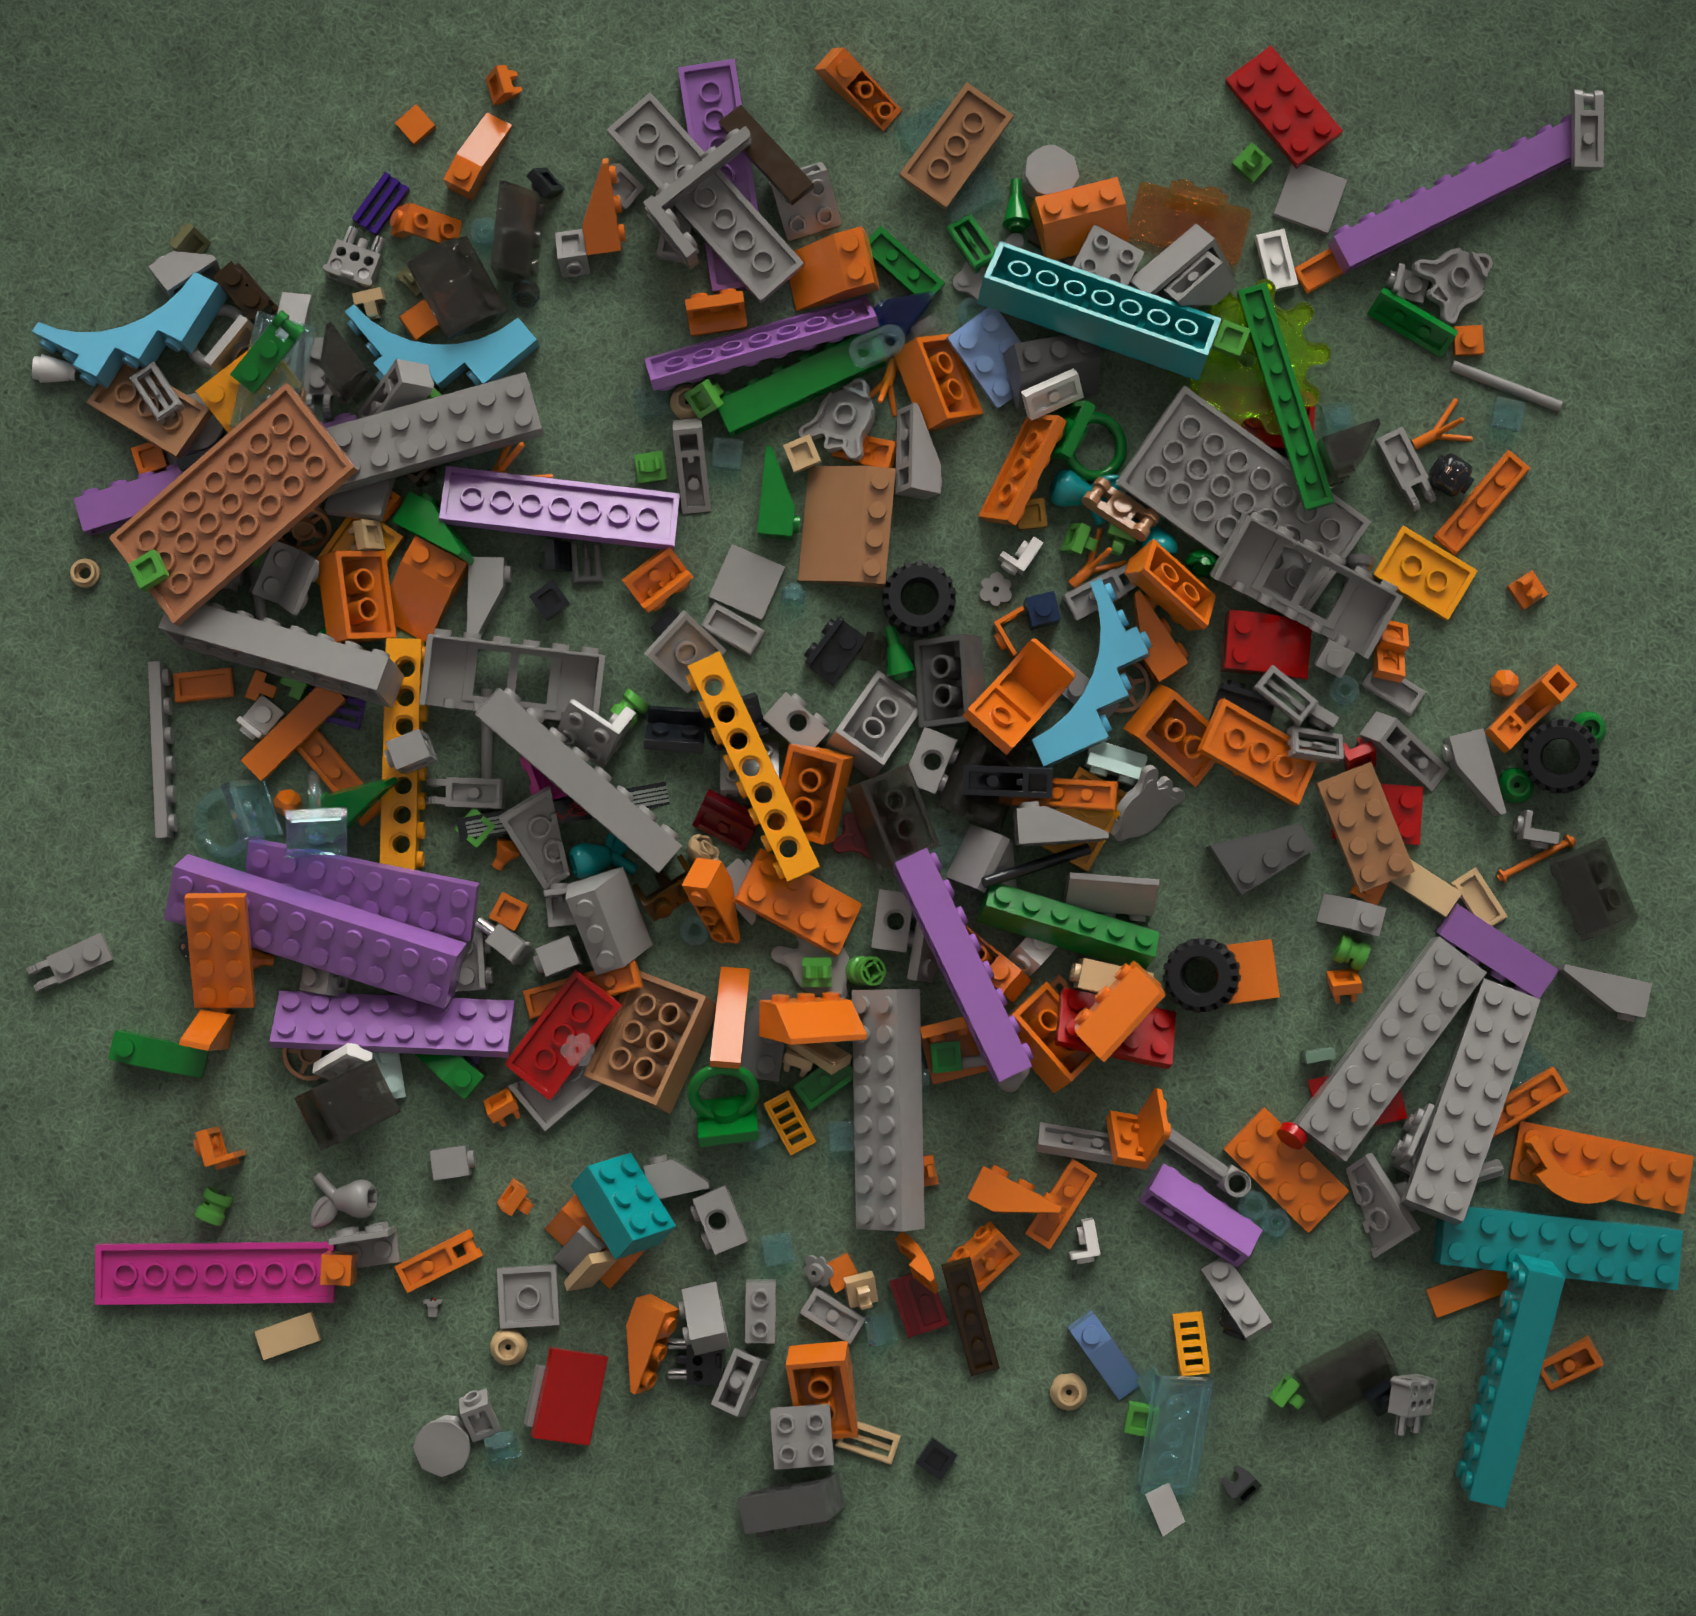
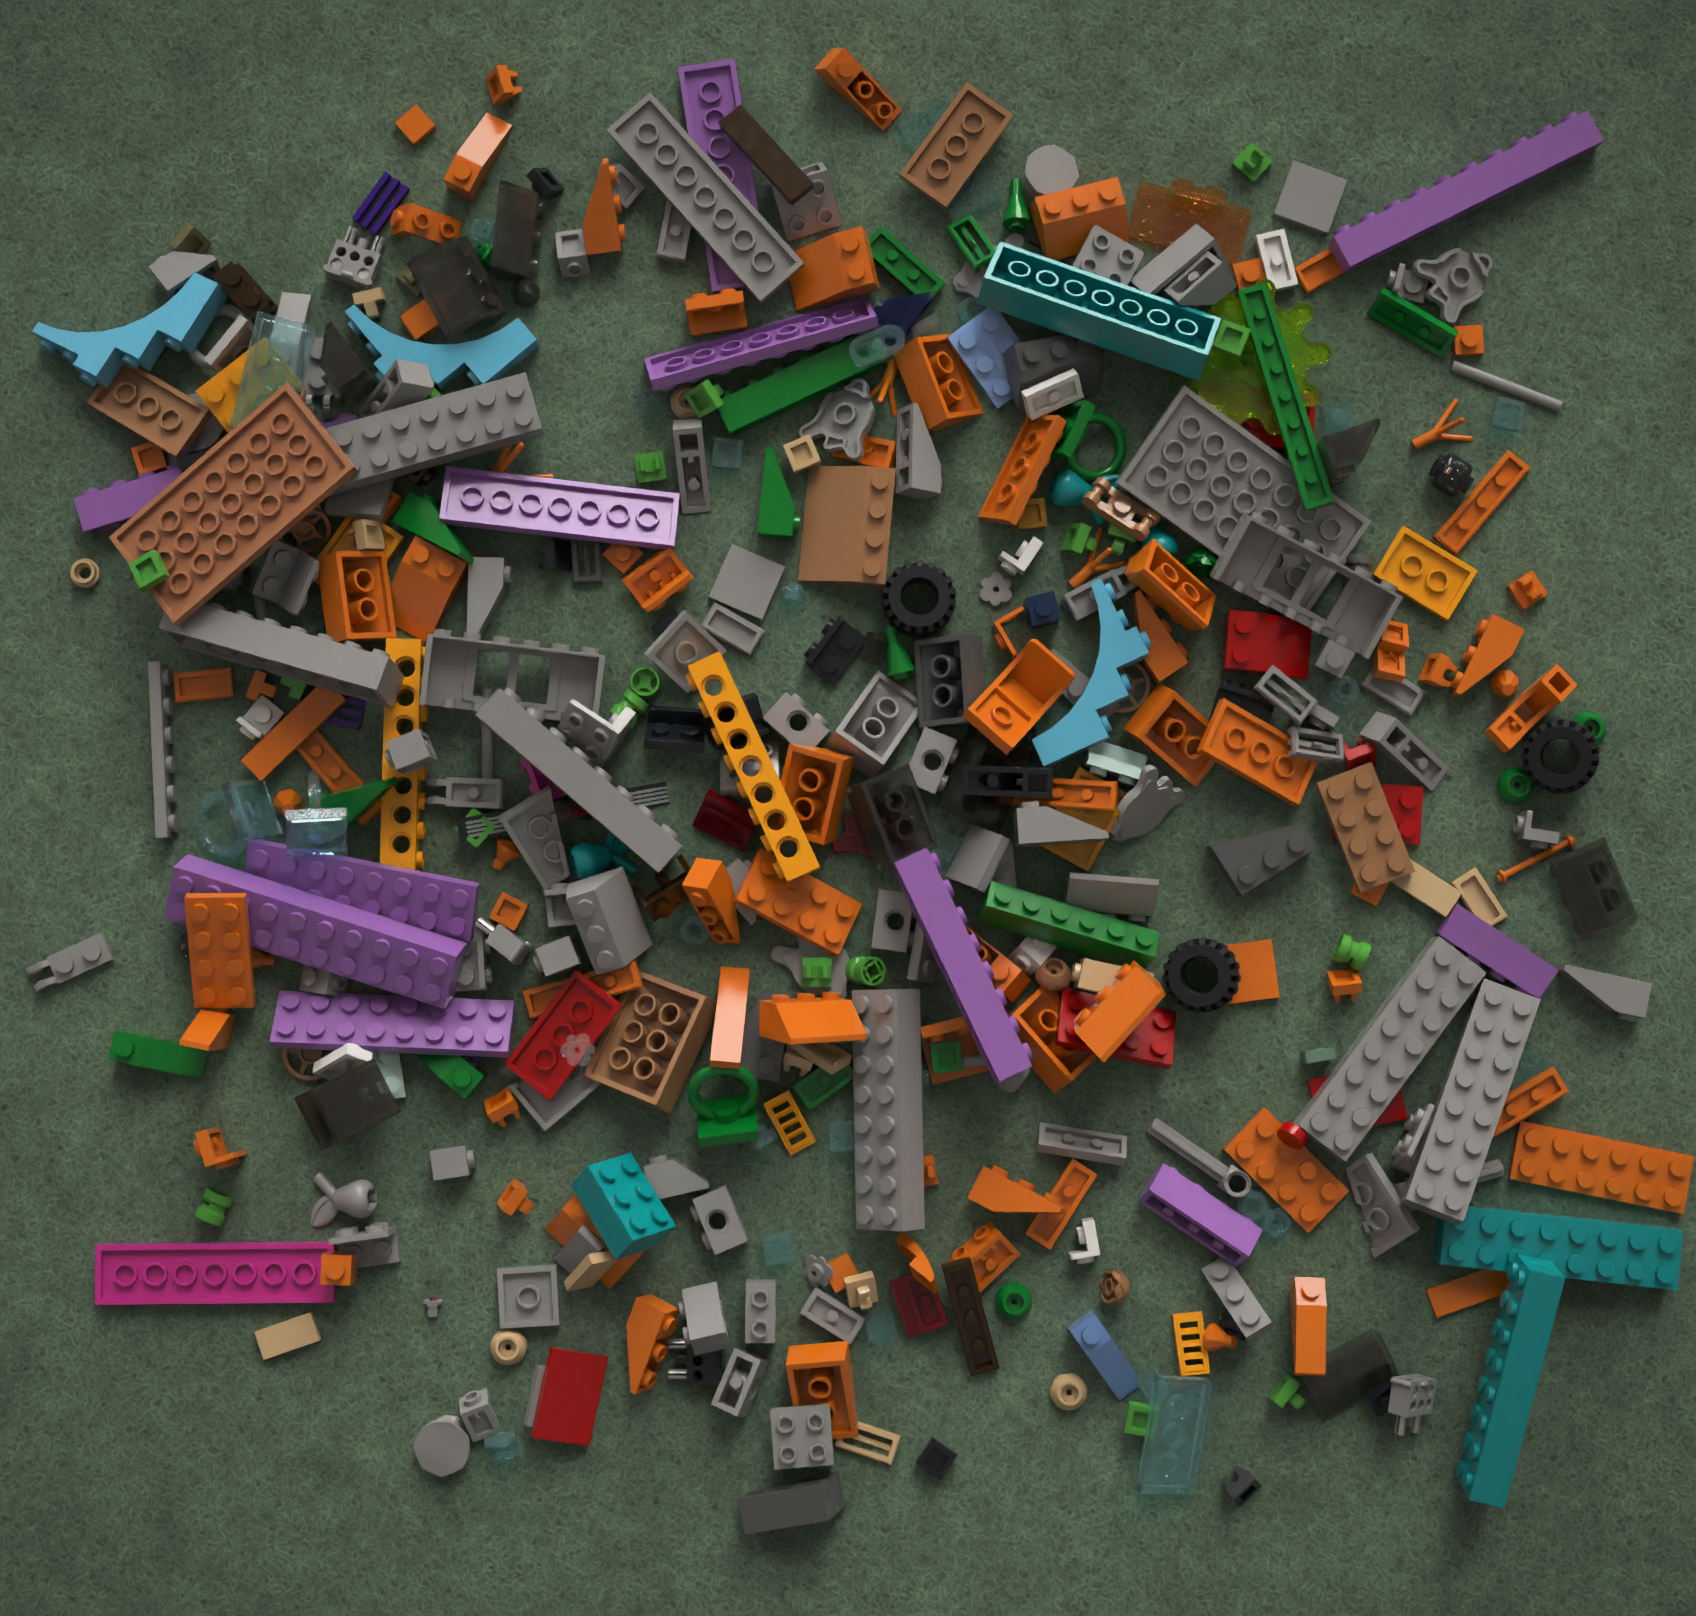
white cone [32,354,77,383] -> none
light grey tile [130,361,185,425] -> none
green plate [230,310,306,394] -> none
orange plate [394,1228,483,1293] -> none
black tile [529,580,571,621] -> none
light grey bracket [643,126,751,270] -> none
tan plate [687,833,720,863] -> none
black bar [981,843,1091,888] -> none
orange bracket [1106,1088,1171,1170] -> none
white sticker [1145,1482,1185,1536] -> none
red plate [1225,46,1343,169] -> none
light grey slope [1316,893,1387,937] -> none
light grey hinge [1374,427,1436,511] -> none
light grey slope [1441,728,1506,816] -> none
orange arch [1524,1135,1620,1204] -> none
orange slope [1540,1335,1604,1391] -> none
light grey plate [1570,89,1604,171] -> none
none -> green plate [472,242,498,269]
none -> orange plate [602,544,644,575]
none -> bright green wheel [630,667,661,699]
none -> green plate [996,1282,1032,1320]
none -> medium nougat plate [1035,958,1072,992]
none -> medium nougat plate [1099,1268,1130,1306]
none -> orange rock [1203,1322,1237,1351]
none -> orange plate [1231,258,1267,291]
none -> orange slope [1289,1277,1327,1376]
none -> orange tile [1418,653,1457,687]
none -> orange slope [1450,614,1525,698]

